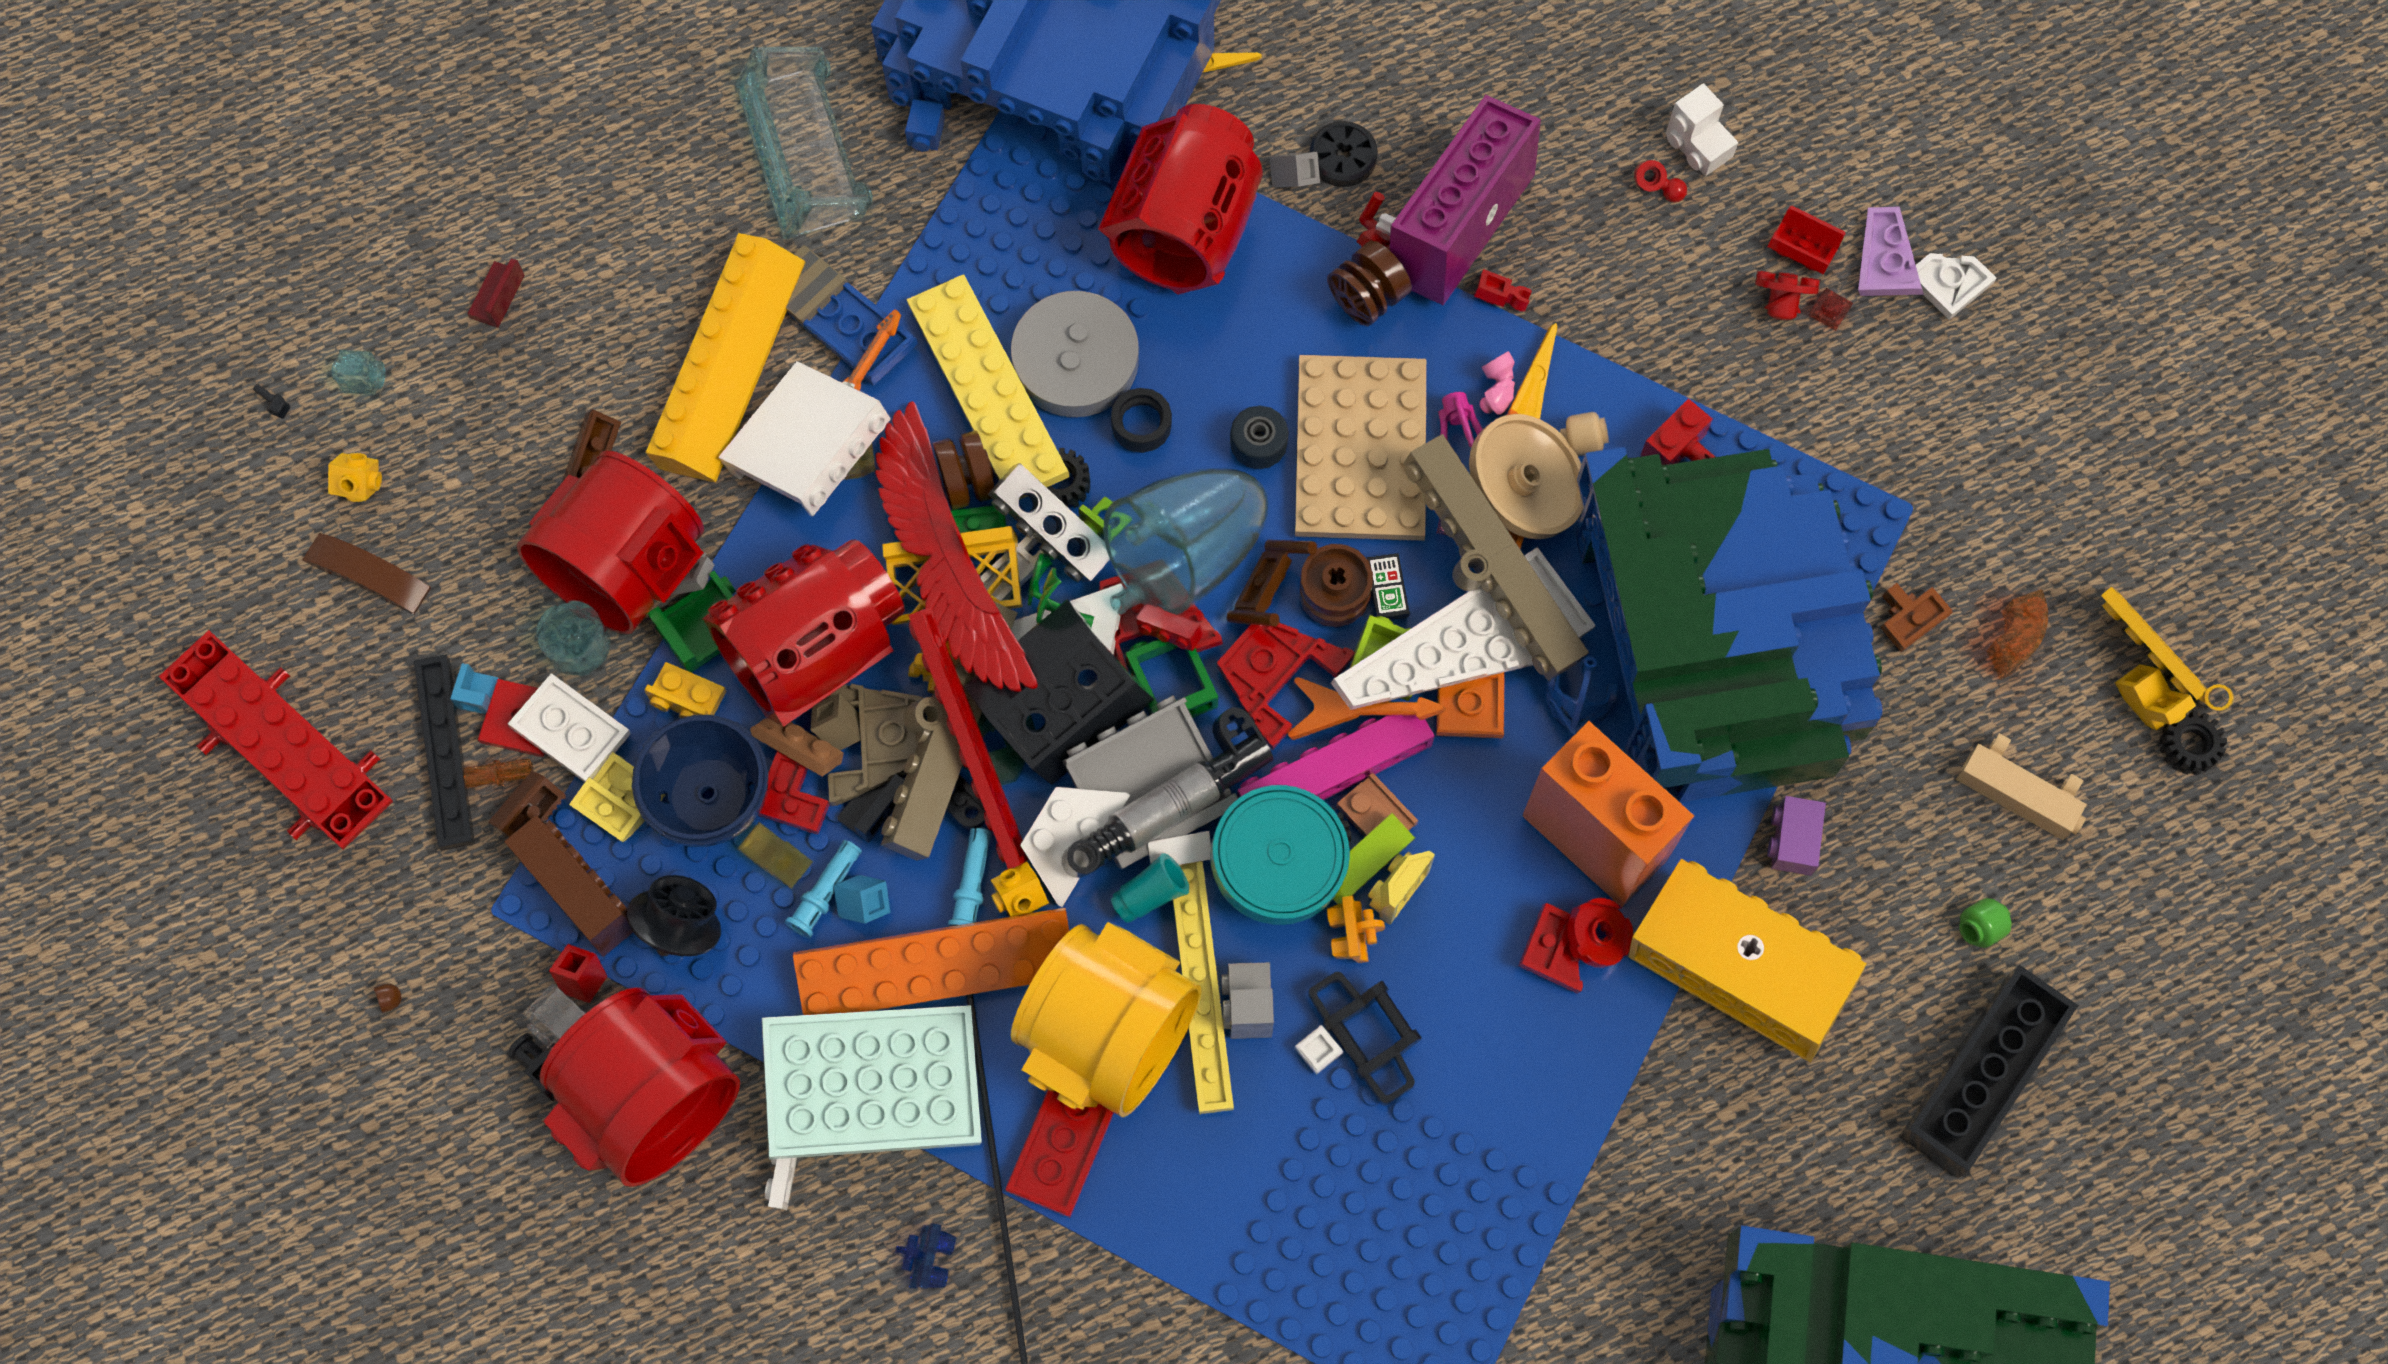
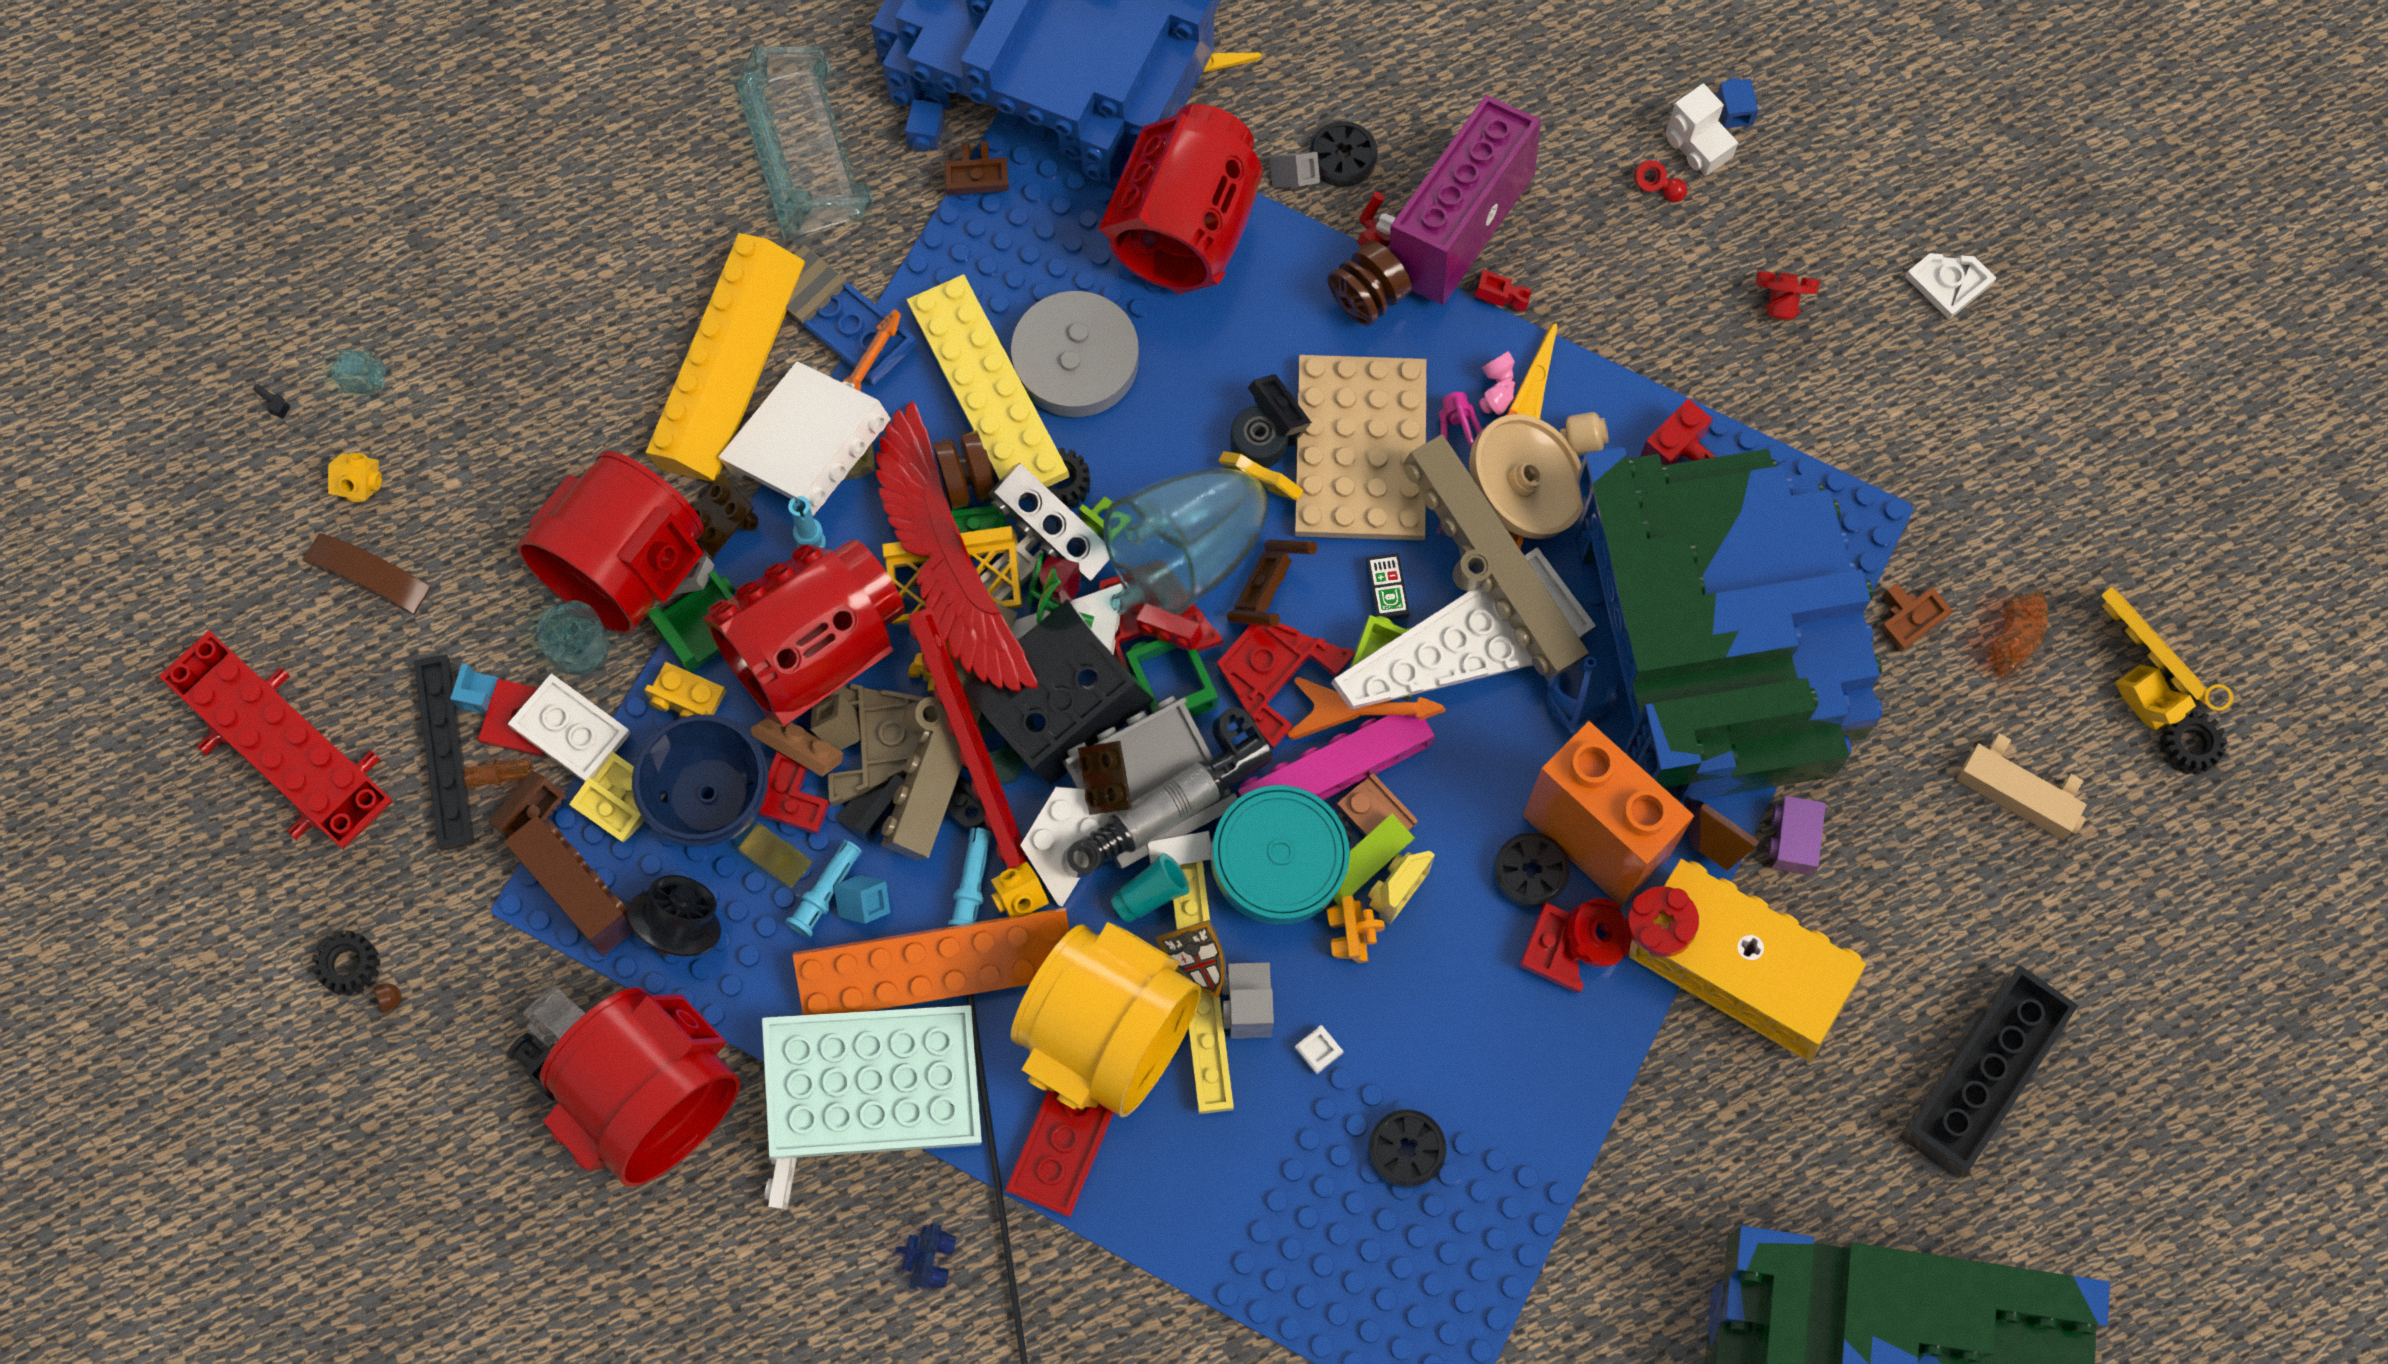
dark red panel [467,258,525,328] -> none
red brick [549,944,608,1003] -> none
reddish brown slope [562,409,621,482] -> none
black tyre [1111,388,1172,453] -> none
reddish brown wheel [1299,544,1373,627] -> none
black bar [1308,972,1422,1106] -> none
orange plate [1436,673,1504,738] -> none
red bracket [1767,206,1846,275] -> none
clear red plate [1809,288,1853,331] -> none
lavender wing [1858,207,1924,296] -> none
bright green head [1959,898,2012,948] -> none
none -> black tyre [312,930,380,996]
none -> dark brown hinge [694,473,758,558]
none -> medium azure pin [788,496,826,548]
none -> reddish brown hinge [944,140,1009,195]
none -> dark red brick [1038,556,1080,605]
none -> dark brown hinge [1078,741,1132,815]
none -> shield [1155,920,1226,998]
none -> yellow tile [1218,451,1303,500]
none -> black panel [1248,374,1312,446]
none -> black wheel [1368,1109,1446,1189]
none -> black wheel [1494,833,1570,908]
none -> red plate [1628,886,1699,957]
none -> reddish brown slope [1683,797,1760,871]
none -> blue brick [1716,78,1759,129]

